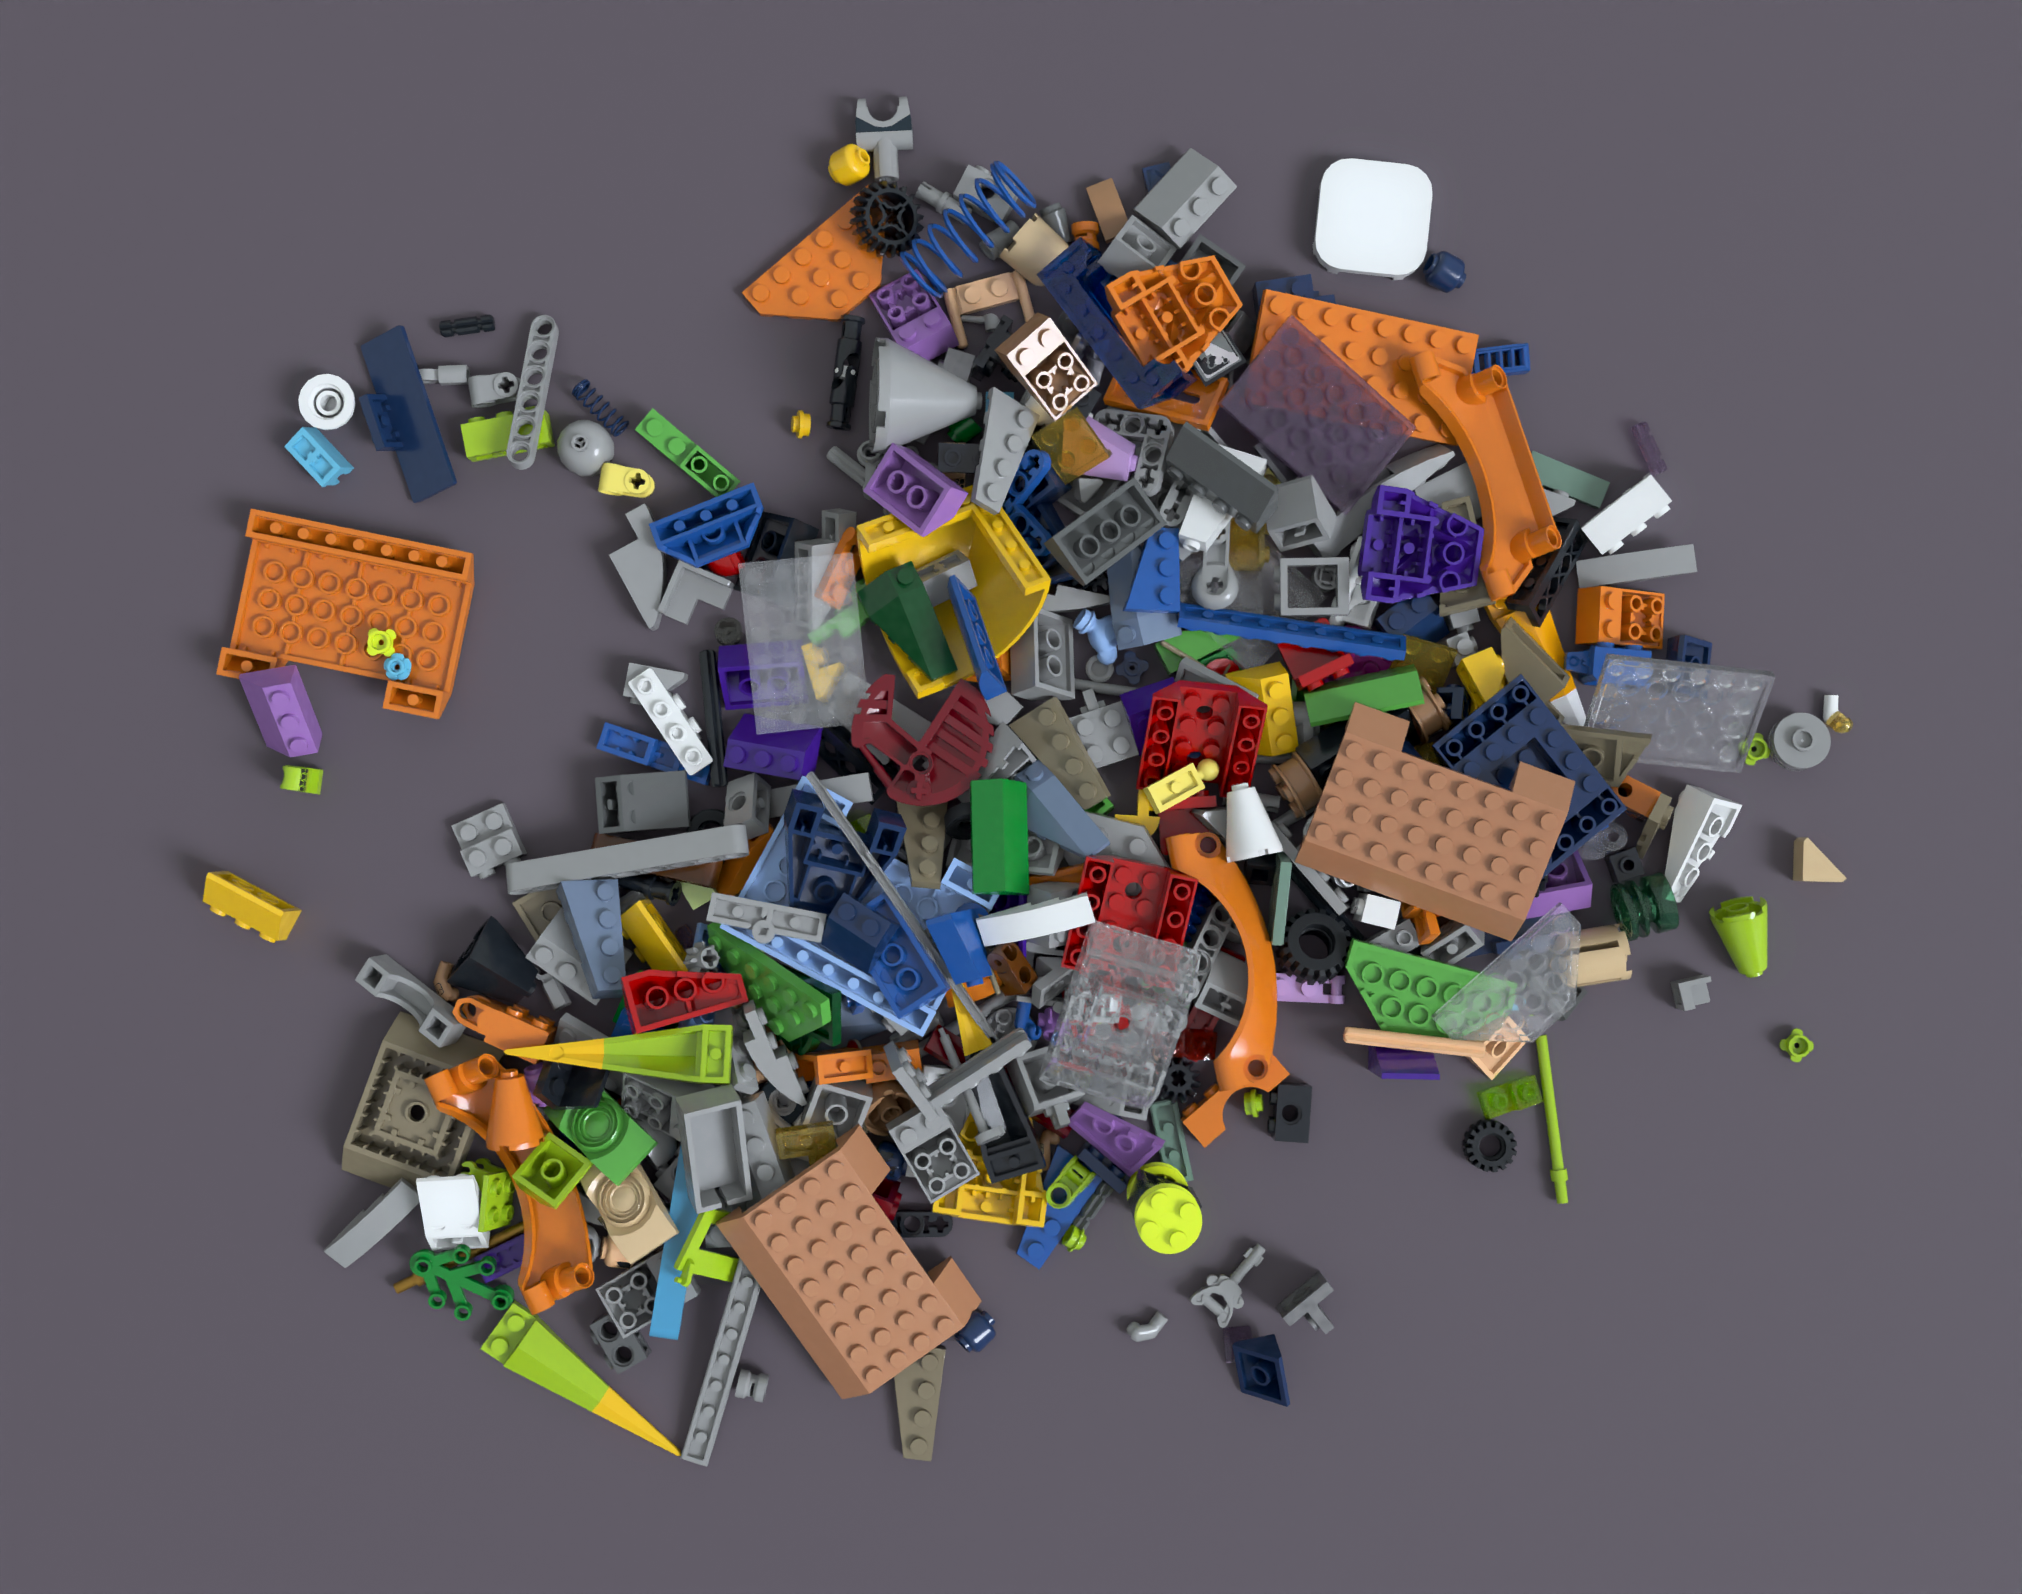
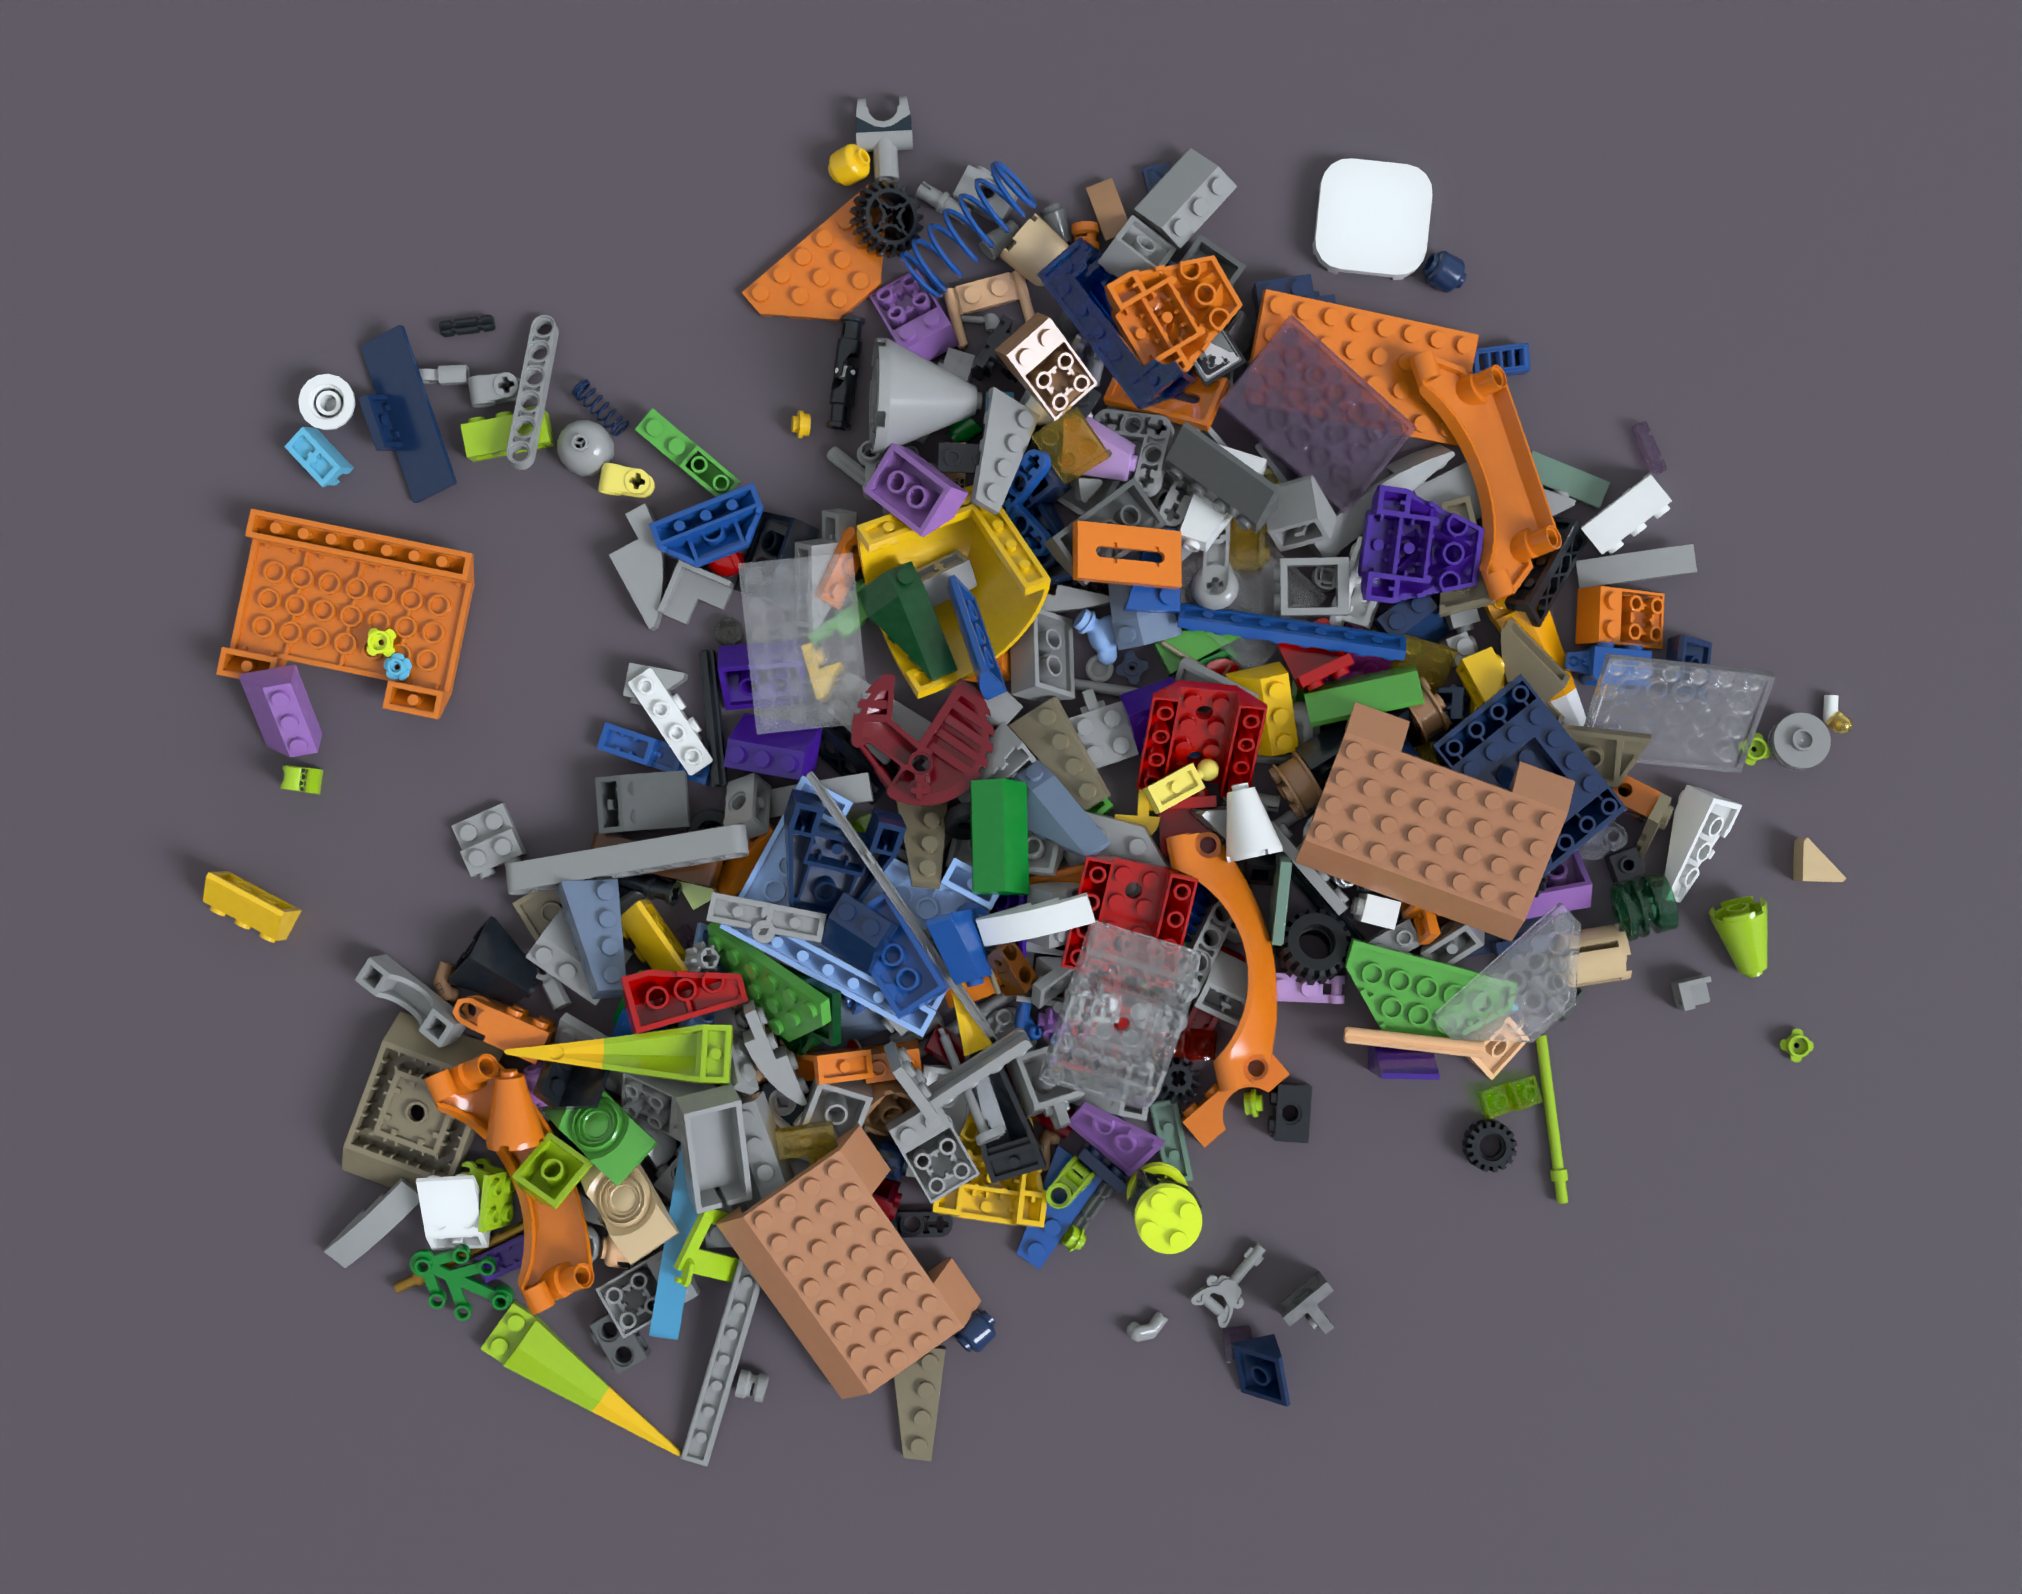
none -> orange piece [1073,520,1182,590]

